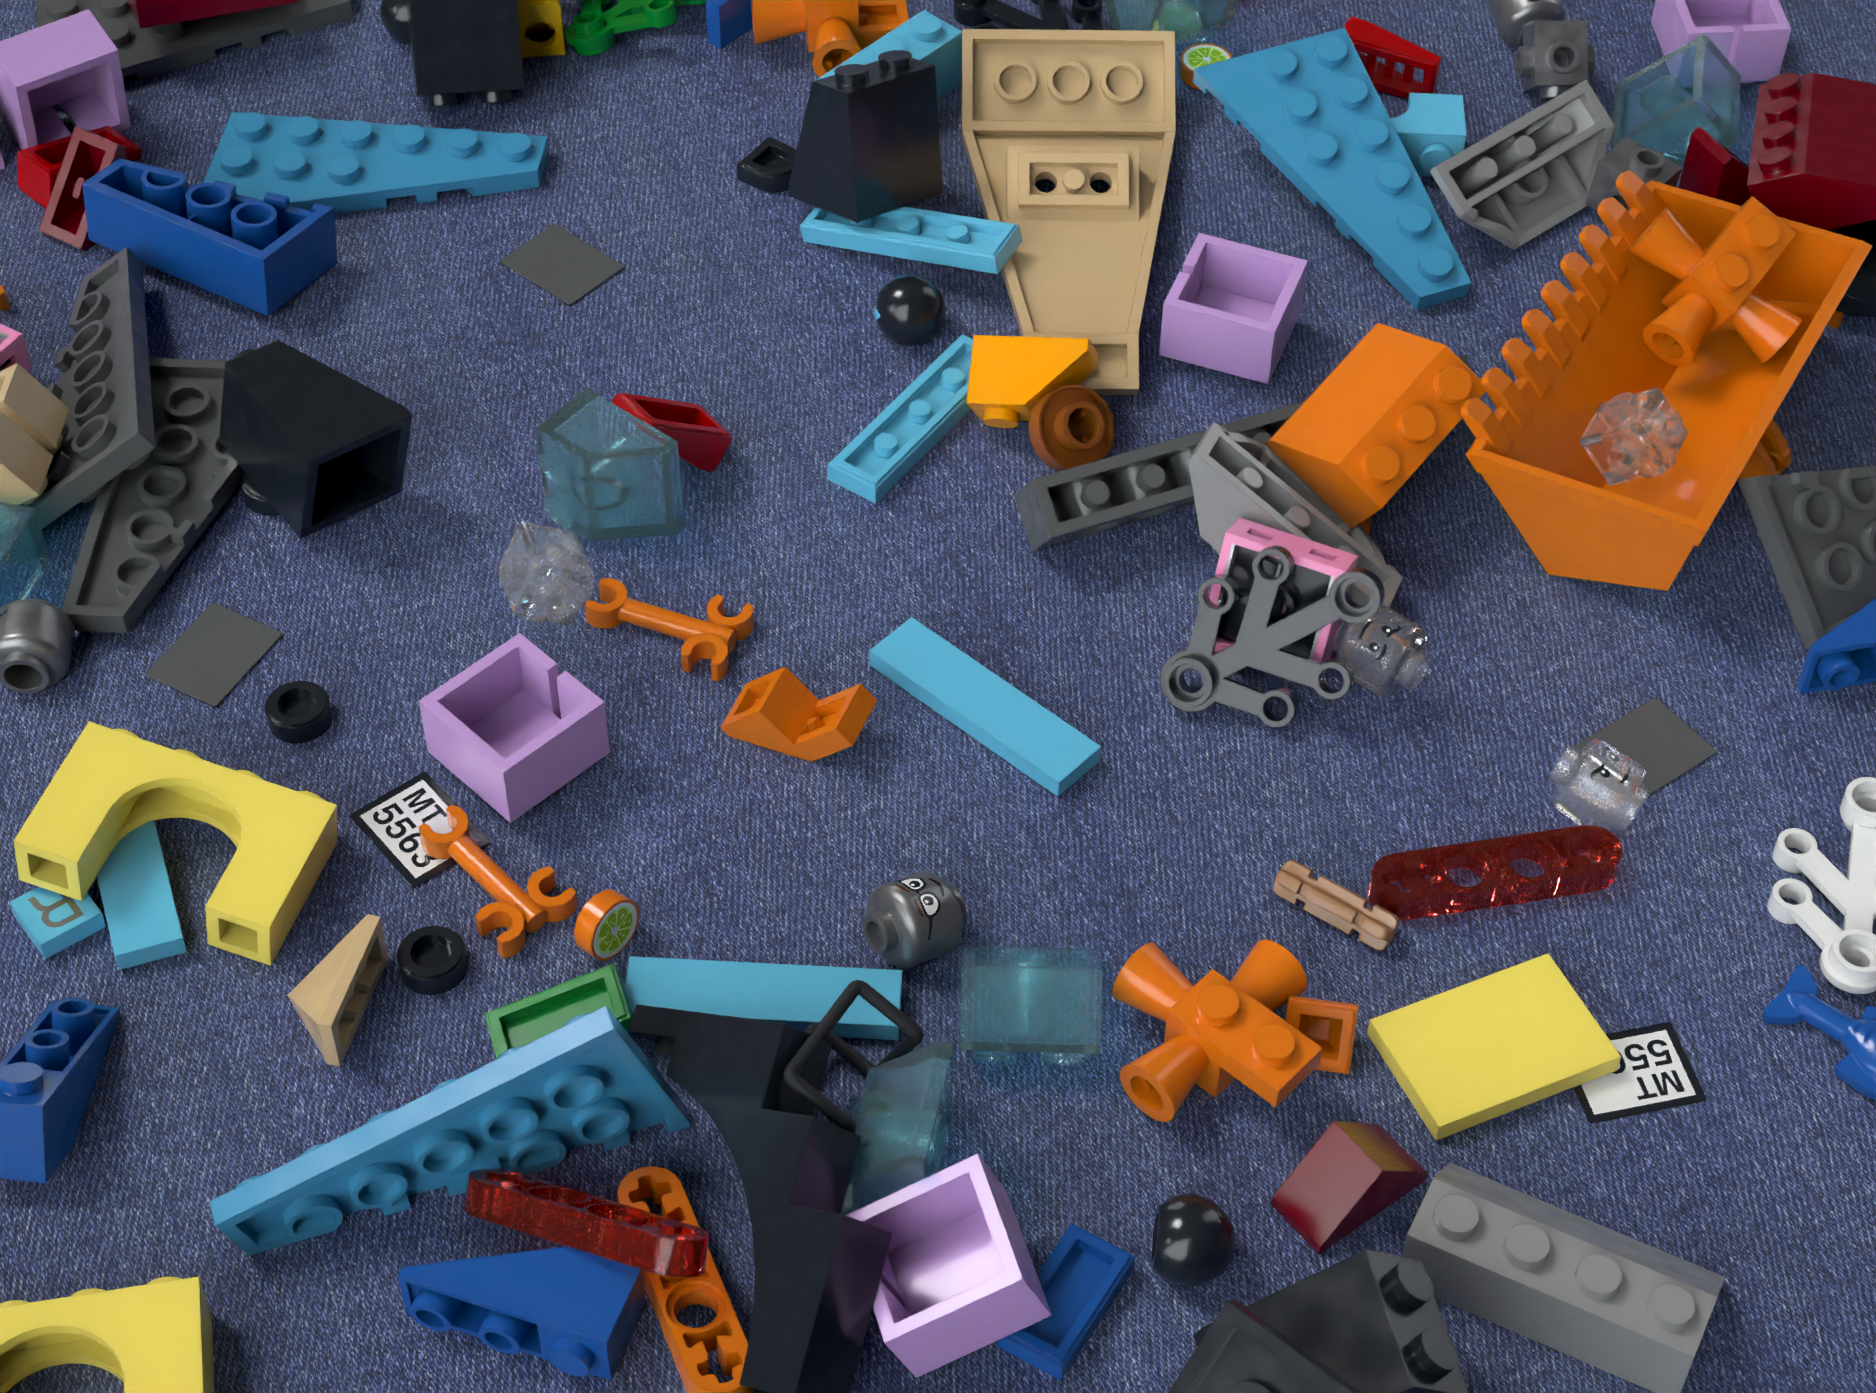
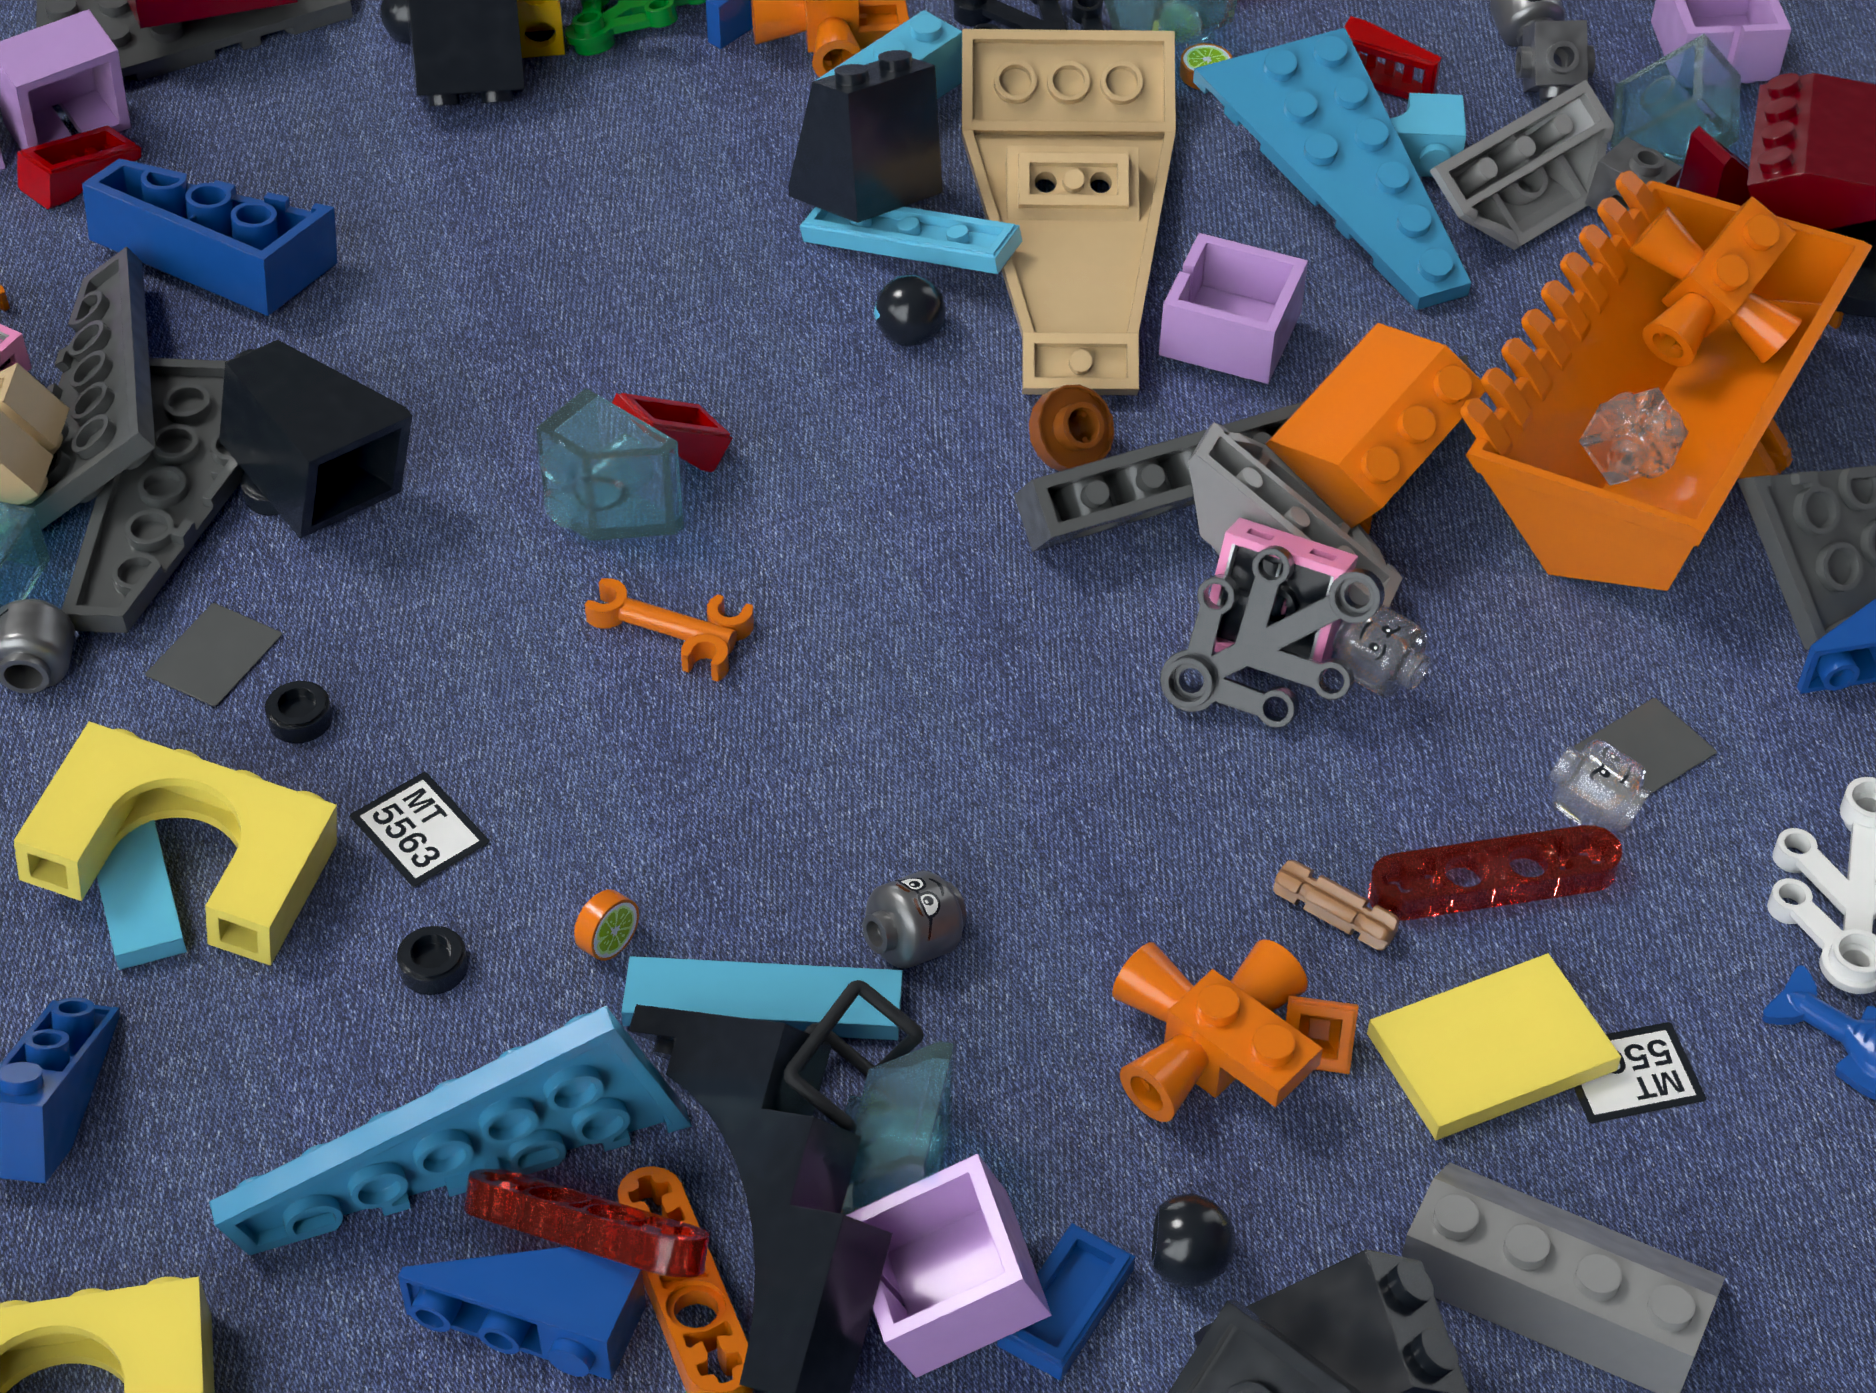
medium azure tile [9,887,106,959] -> none
dark red slope [39,126,128,251] -> none
dark azure wing [203,112,549,214] -> none
tan slope [288,914,389,1067] -> none
lavender piece [419,633,610,823] -> none
orange bar [419,805,578,959] -> none
green tile [484,963,633,1059] -> none
clear brick [496,521,595,626] -> none
dark grey sticker [500,224,624,305] -> none
orange slope [720,666,878,762] -> none
black tile [737,137,797,193] -> none
medium azure tile [827,334,973,504] -> none
medium azure tile [869,617,1101,797] -> none
clear light blue slope [959,945,1103,1064] -> none
light orange slope [966,335,1100,428] -> none
dark red slope [1271,1121,1427,1255] -> none

